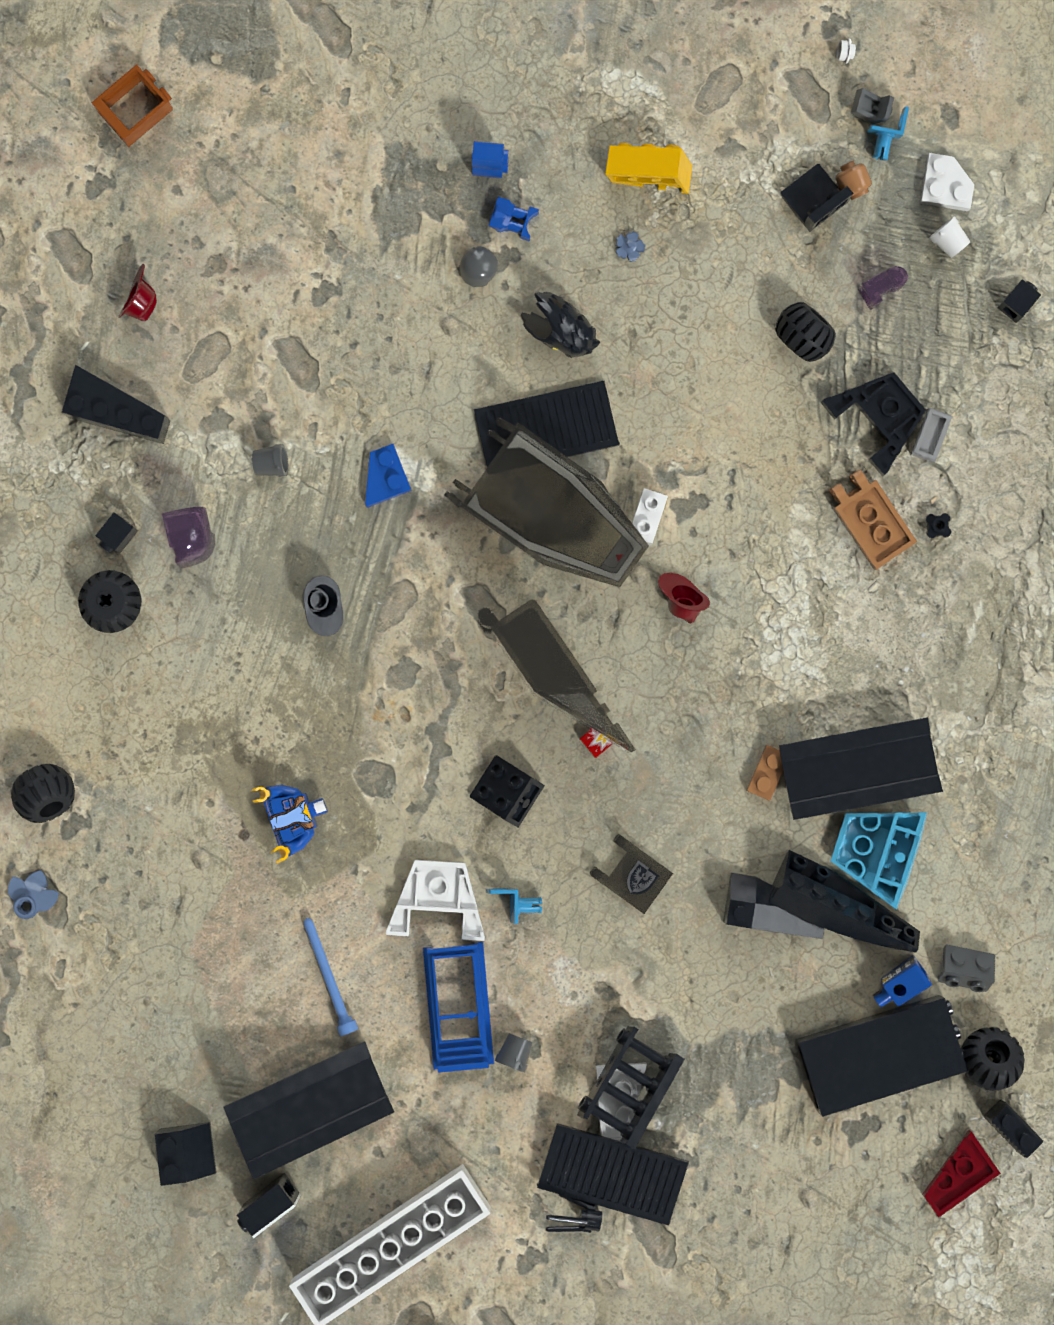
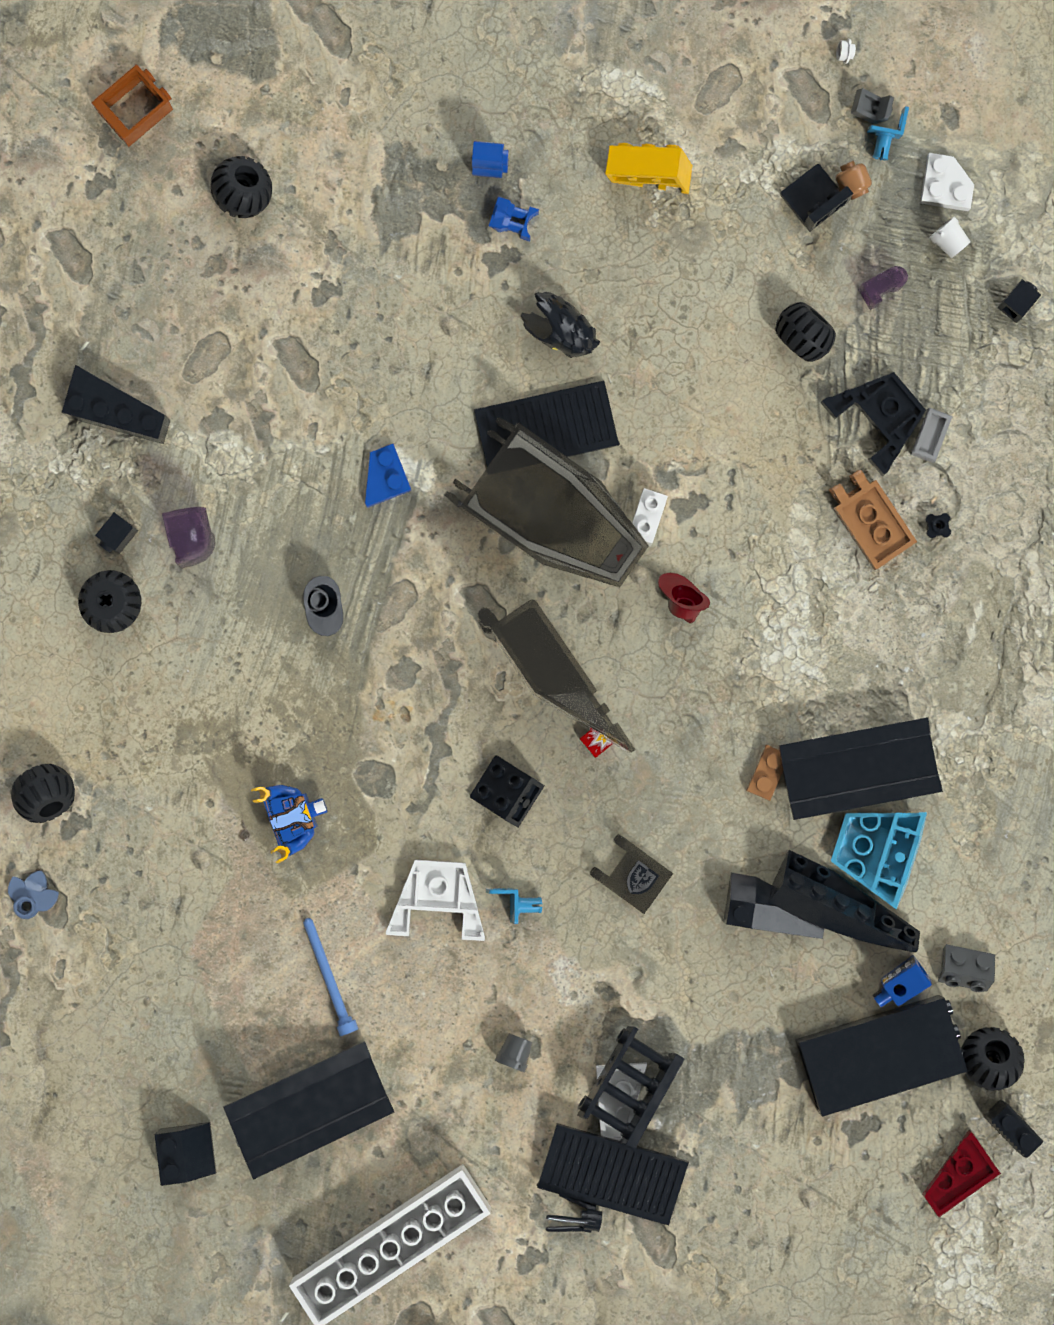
dark red piece [118,264,157,322] -> none
black piece [236,1173,301,1239] -> none
dark grey piece [252,444,289,477] -> none
blue piece [423,942,494,1073] -> none
dark grey hair [459,246,498,287] -> none
sand blue plant [616,231,646,262] -> none
none -> black wheel [211,156,272,218]

